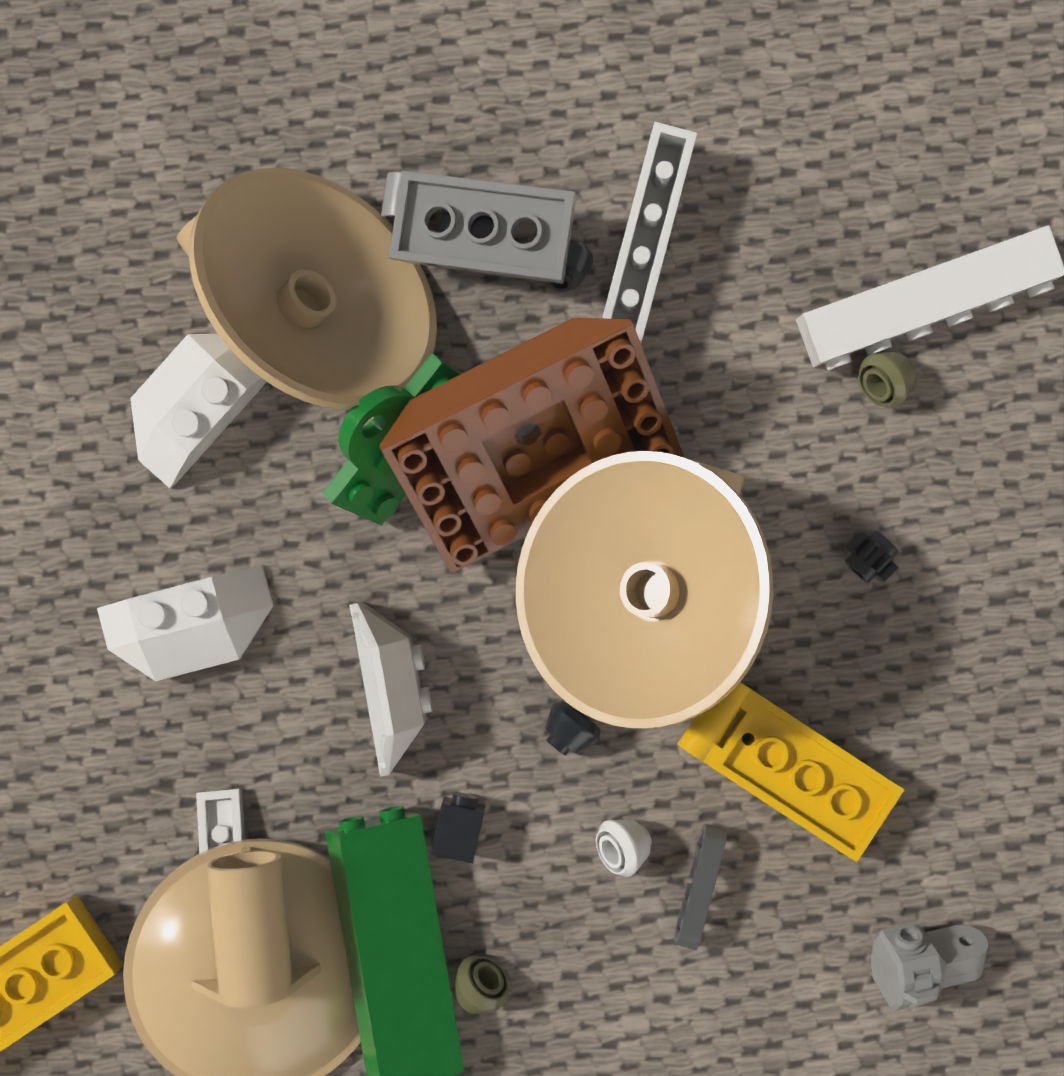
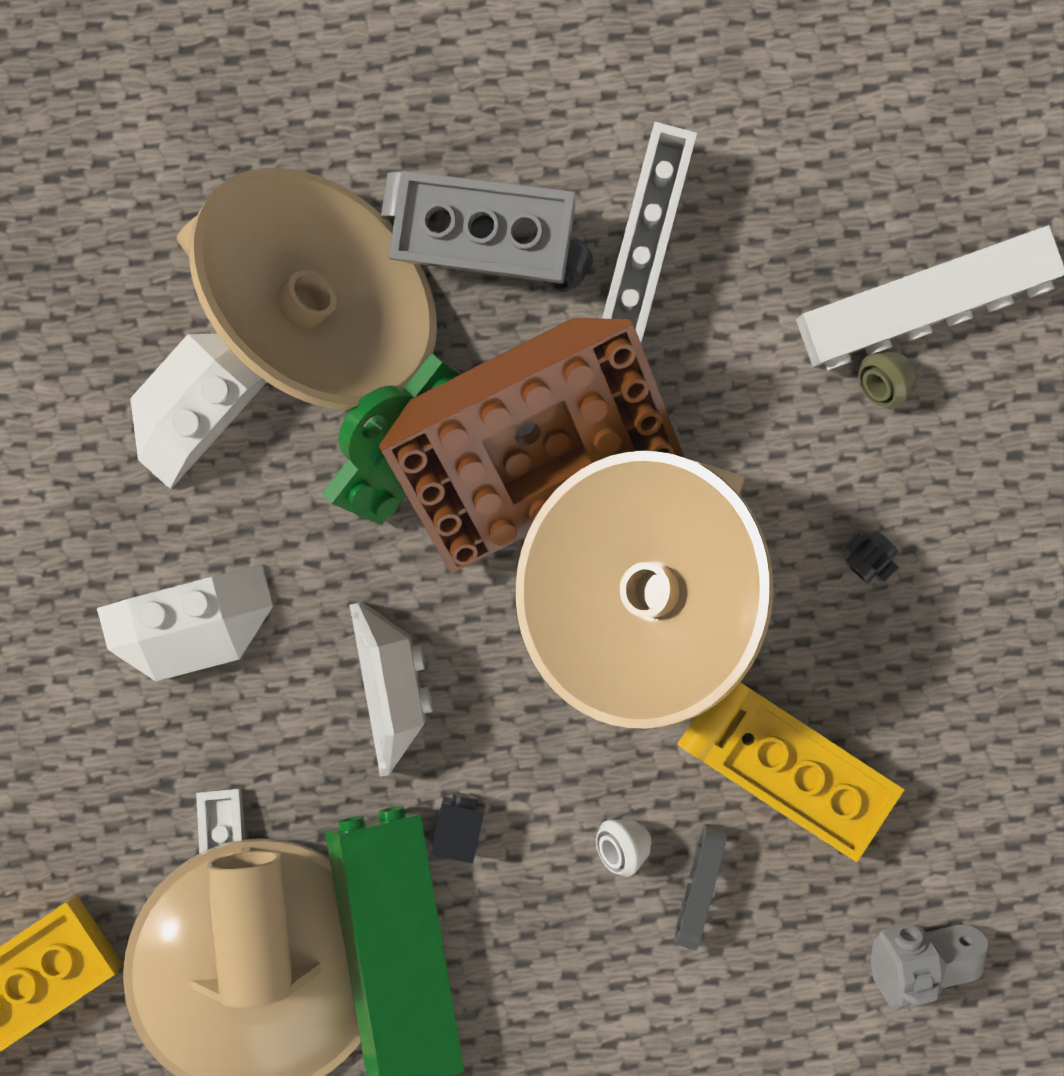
olive cone [453,955,509,1014] -> none
black cone [545,700,601,756] -> none

